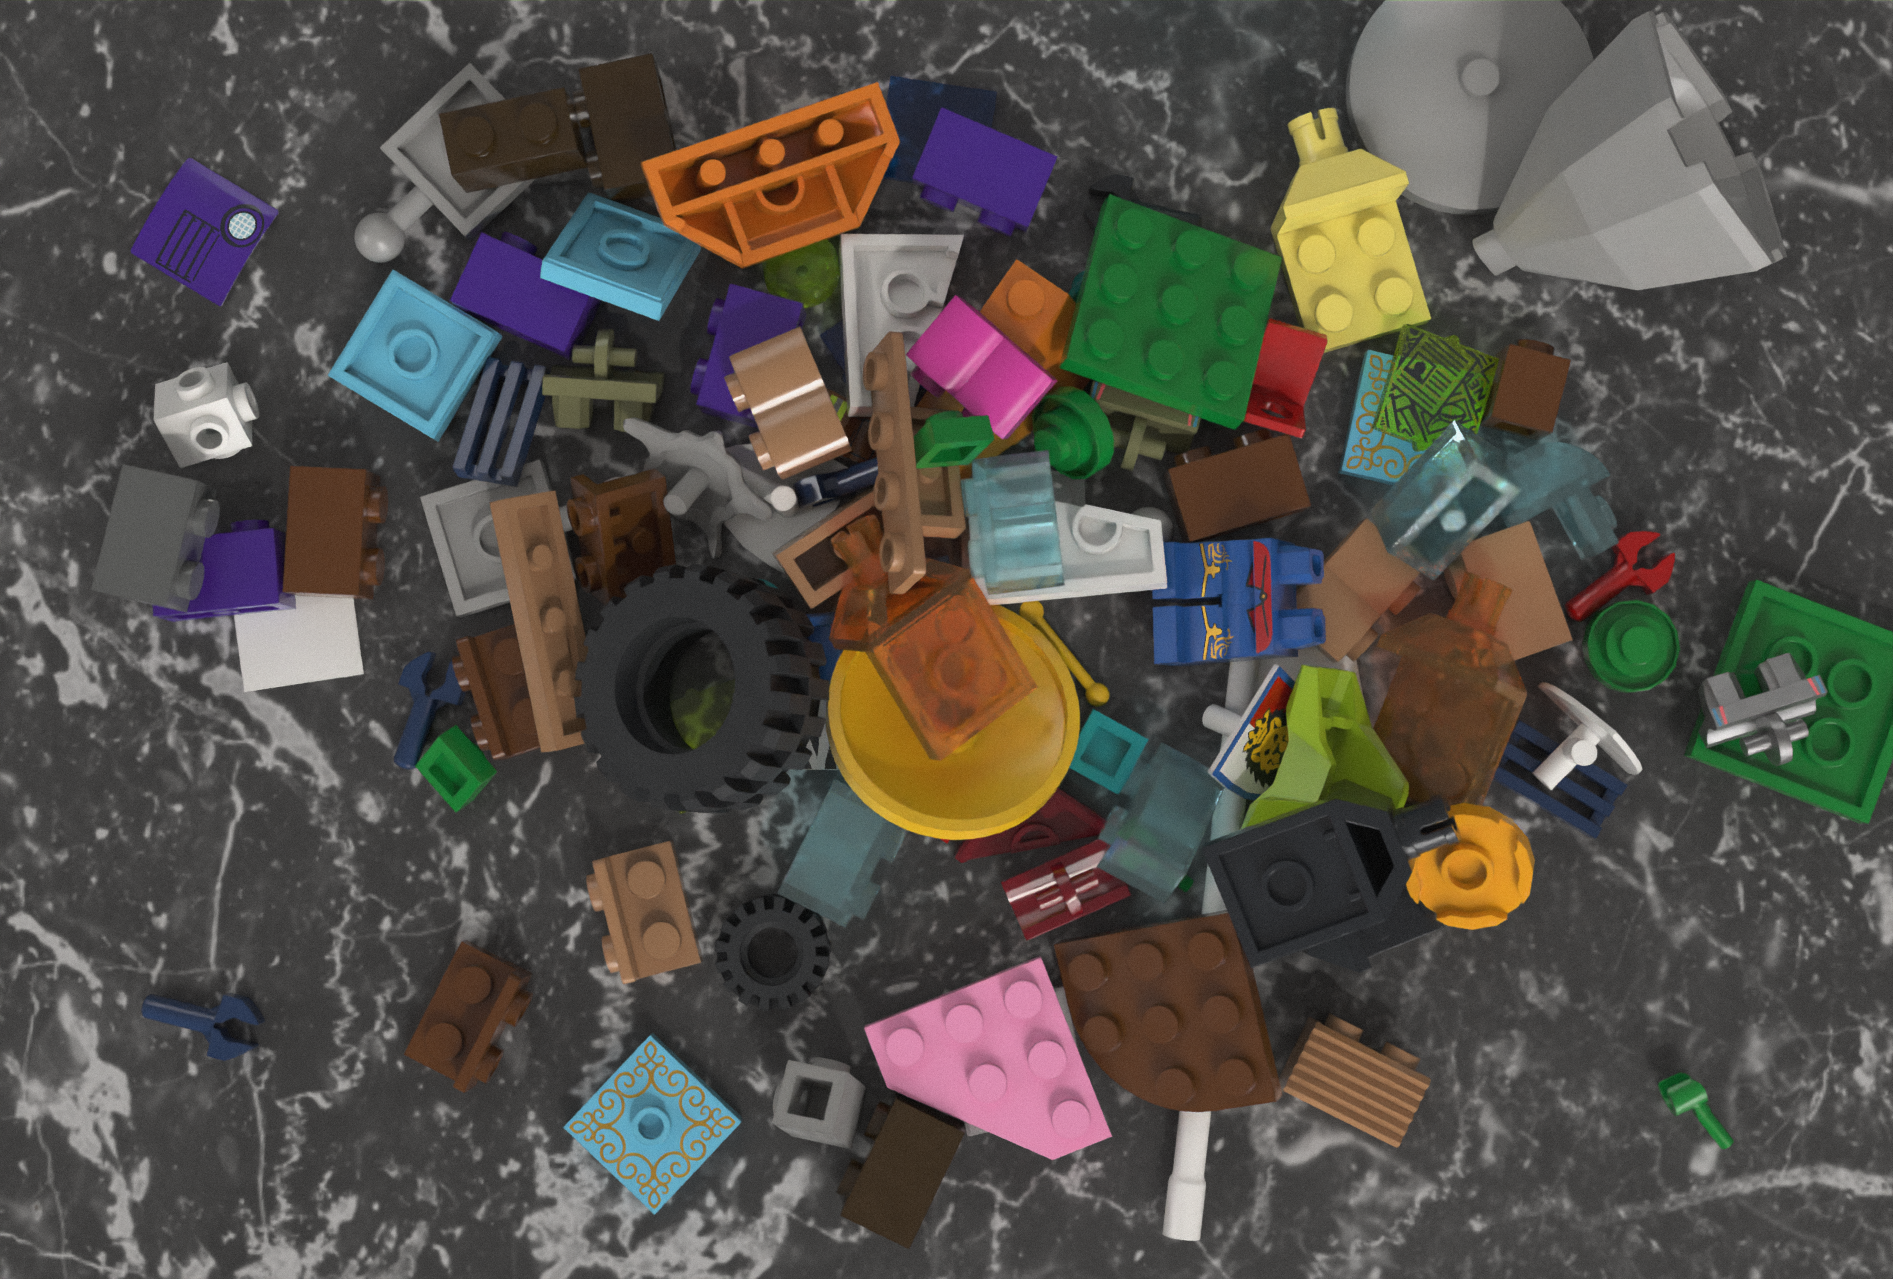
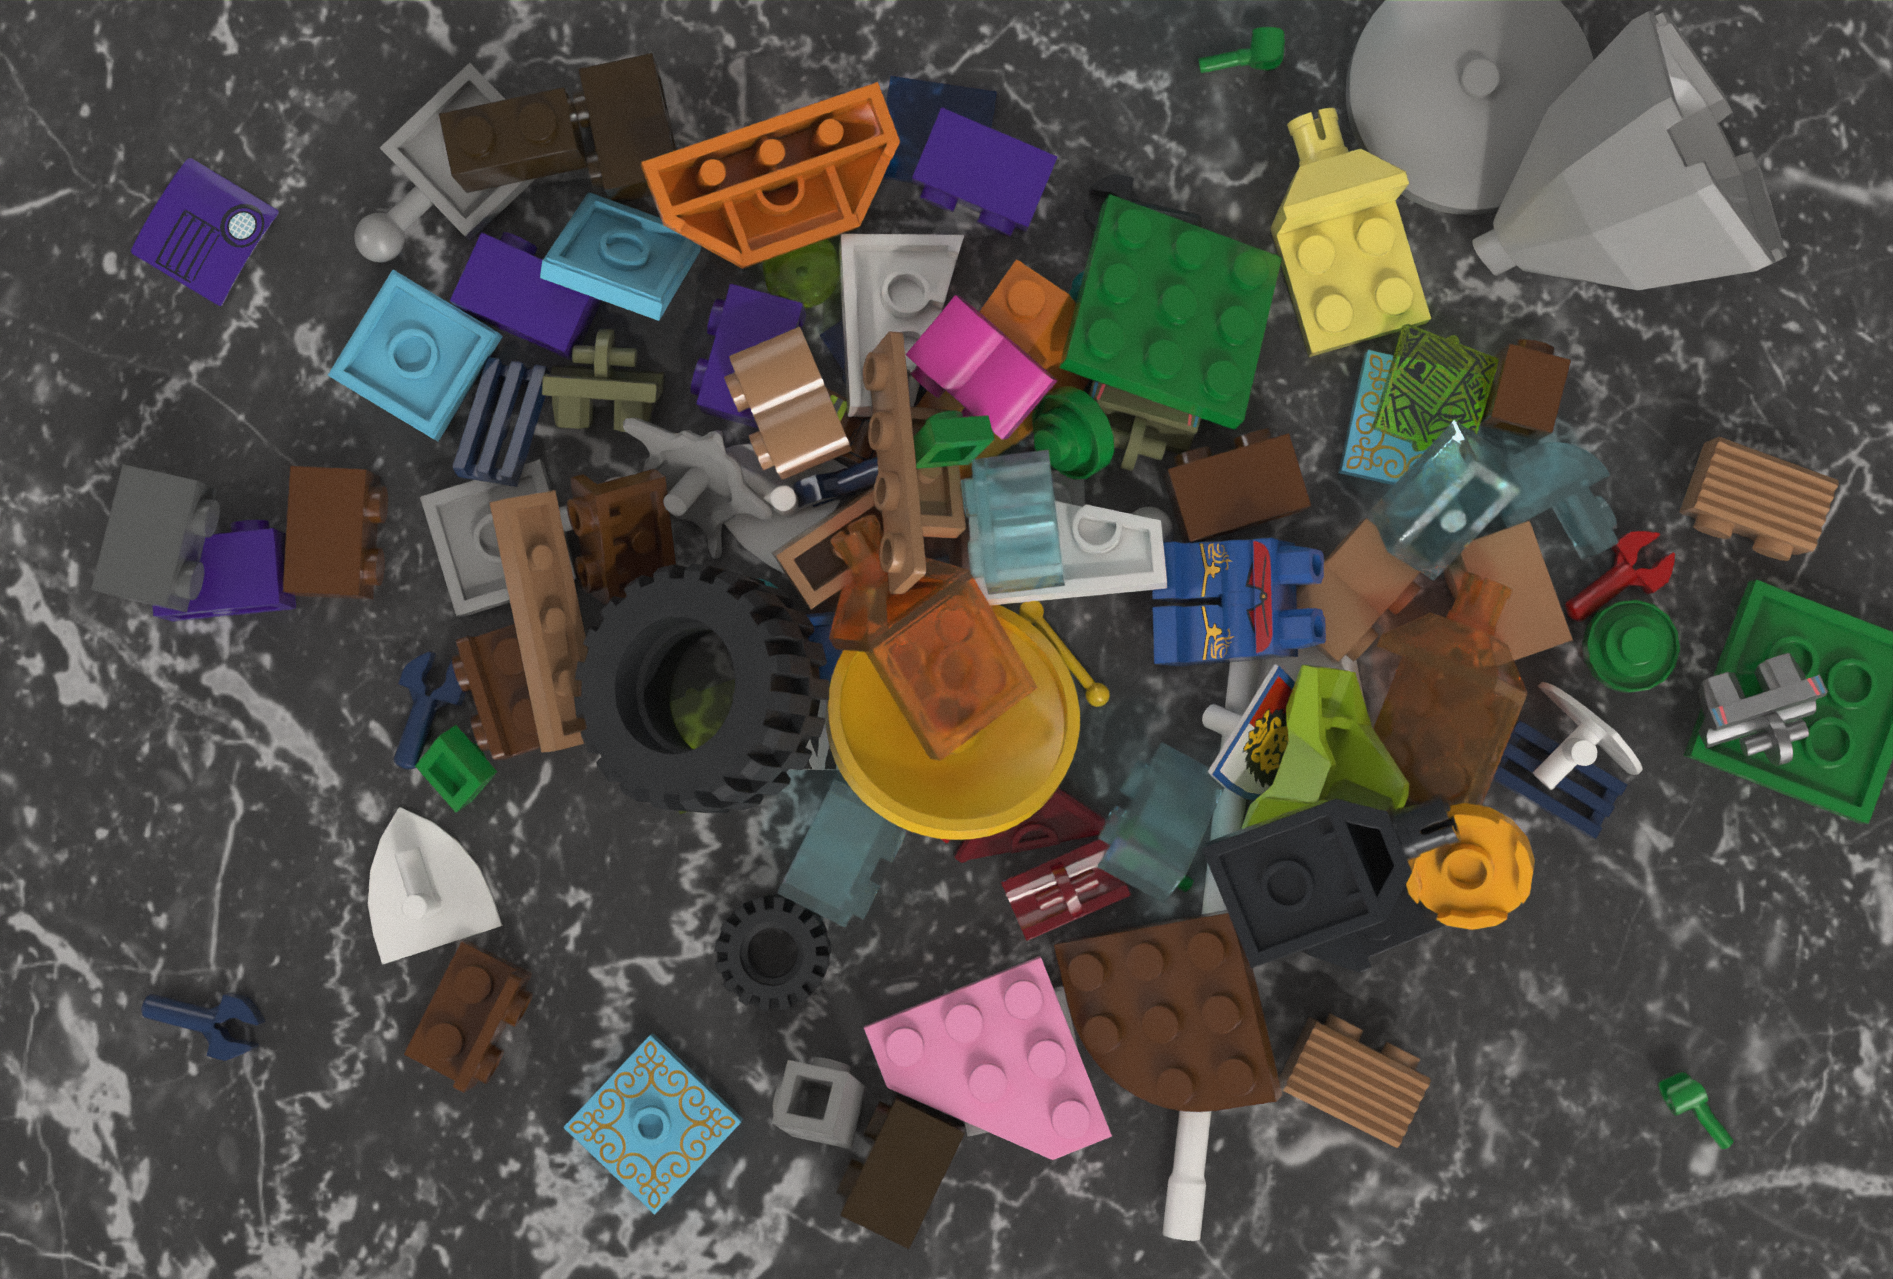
white brick [154,362,259,468] -> none
white sticker [234,595,364,692] -> none
medium nougat bracket [586,840,703,985] -> none
teal plate [1069,709,1149,795] -> none
red bracket [1244,318,1328,438] -> none
none -> white shield [368,807,503,965]
none -> green hand [1198,27,1285,74]
none -> medium nougat brick [1679,437,1839,561]

